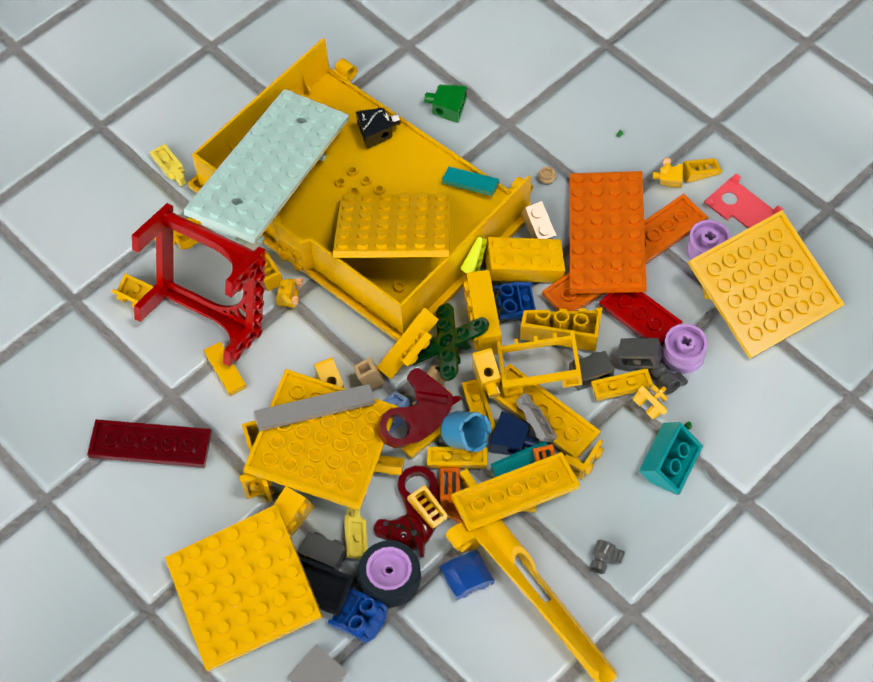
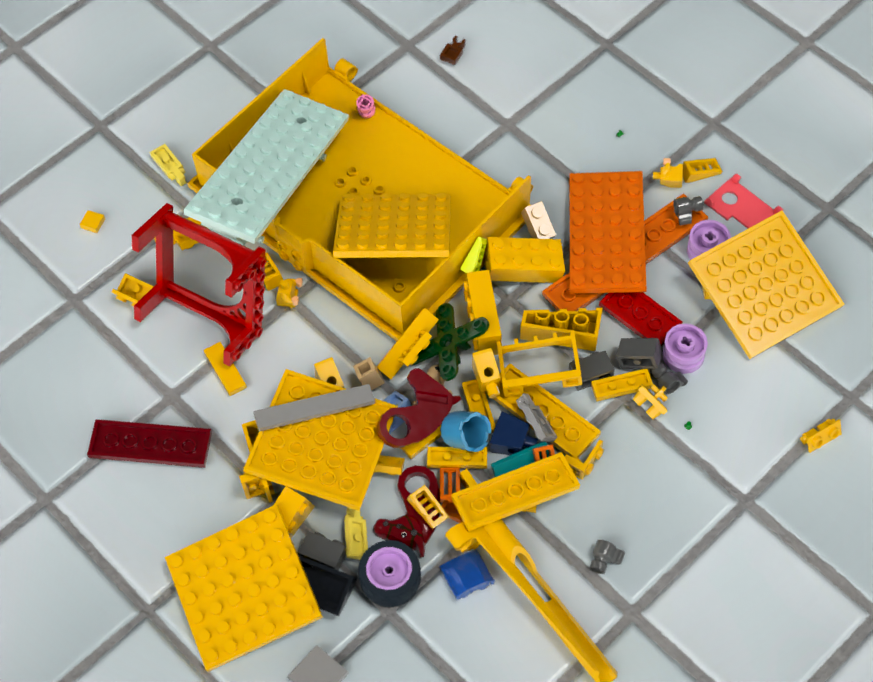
blue slope [327,589,387,643] -> none
black torso [356,108,400,148] -> none
green torso [424,84,467,123] -> none
teal tile [442,167,500,196] -> none
blue slope [493,282,536,322] -> none
tan plate [538,166,556,184] -> none
teal slope [639,422,703,495] -> none
none -> yellow tile [80,210,105,233]
none -> bright pink wheel [356,94,375,118]
none -> reddish brown plate [440,36,466,65]
none -> dark grey piece [673,196,704,226]
none -> yellow hinge [800,419,842,453]

